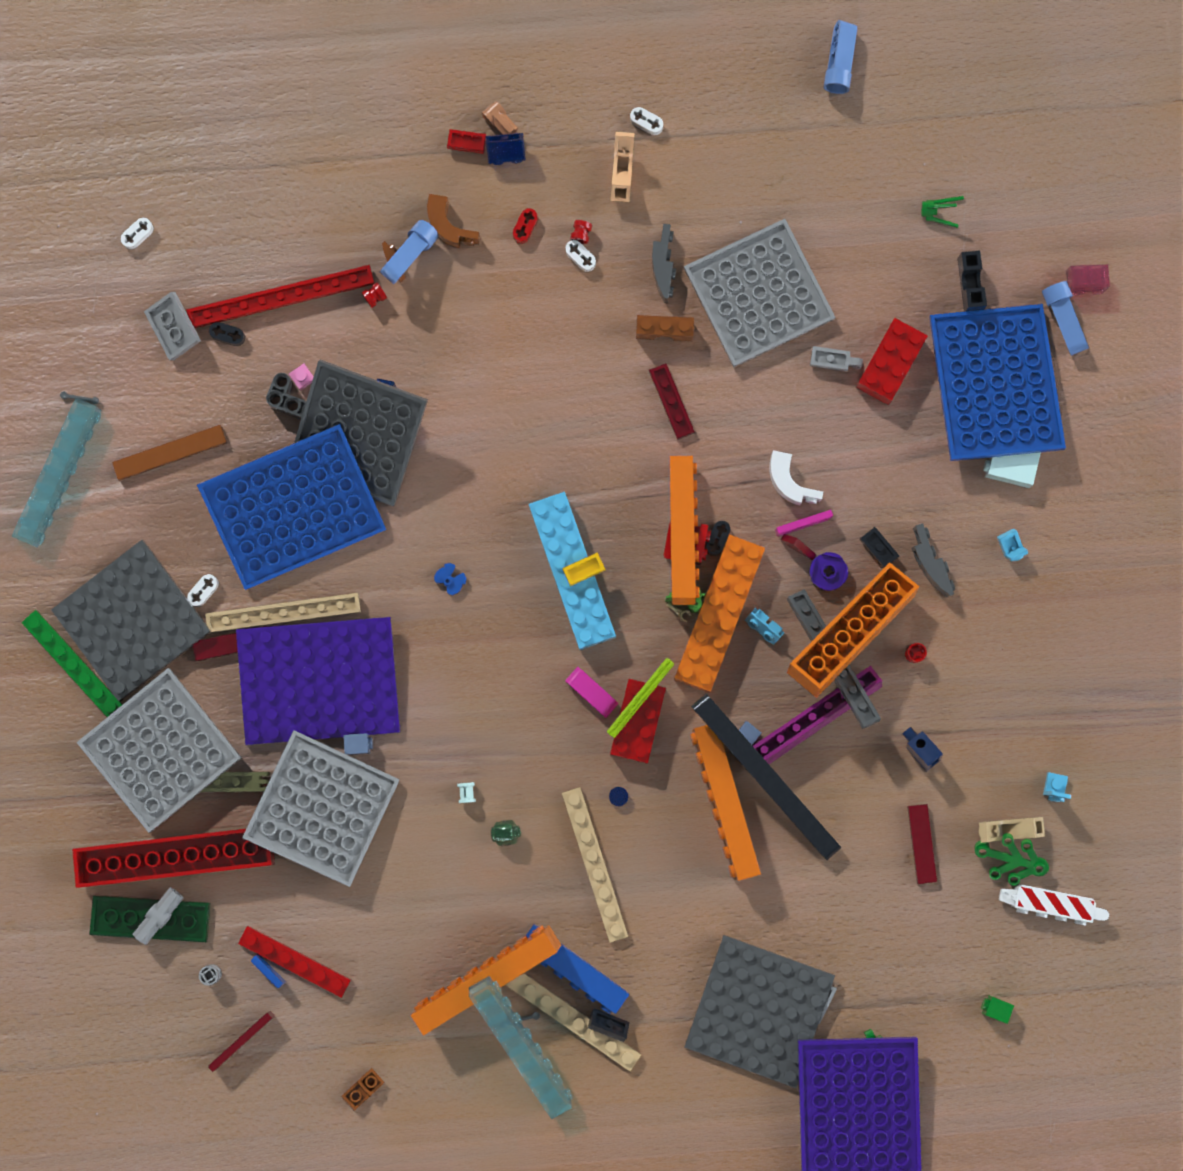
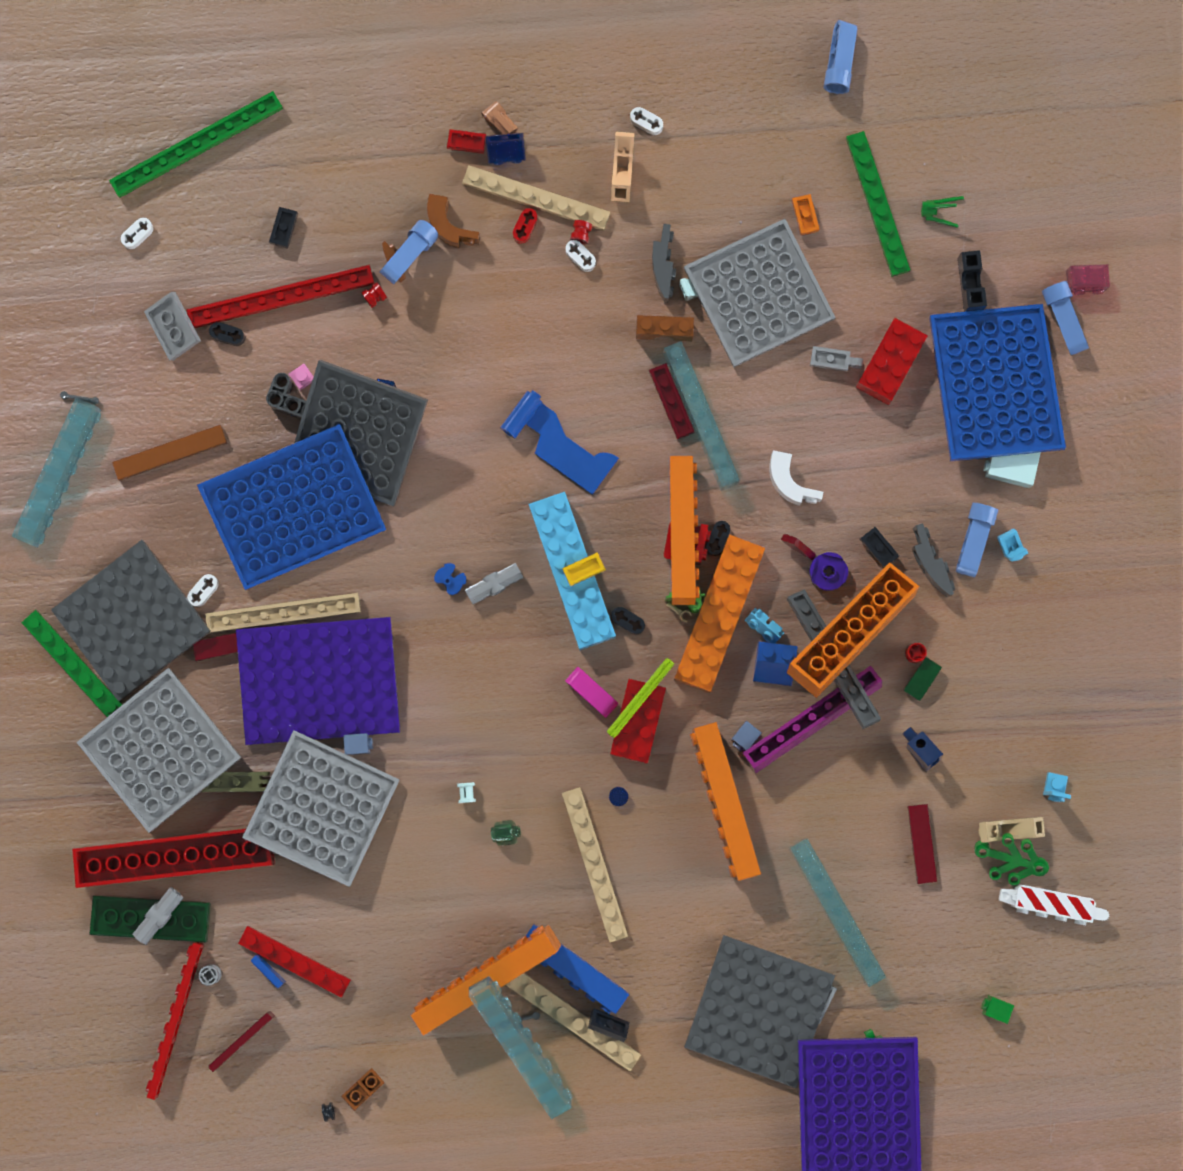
black beam [691,693,841,861] -> none
dark pink tile [775,510,833,537] -> none
none -> green plate [109,91,283,198]
none -> red plate [146,942,204,1100]
none -> black plate [269,207,298,249]
none -> black bush [322,1102,336,1122]
none -> tan plate [462,165,610,231]
none -> light grey piece [465,563,523,605]
none -> blue door [500,390,619,495]
none -> black beam [611,607,645,635]
none -> clear light blue brick [663,341,740,491]
none -> light aqua slope [679,278,698,301]
none -> blue slope [753,641,798,686]
none -> clear light blue brick [788,838,886,987]
none -> orange plate [792,194,820,236]
none -> green plate [846,131,910,277]
none -> dark green slope [904,657,942,701]
none -> medium blue beam [956,502,999,578]

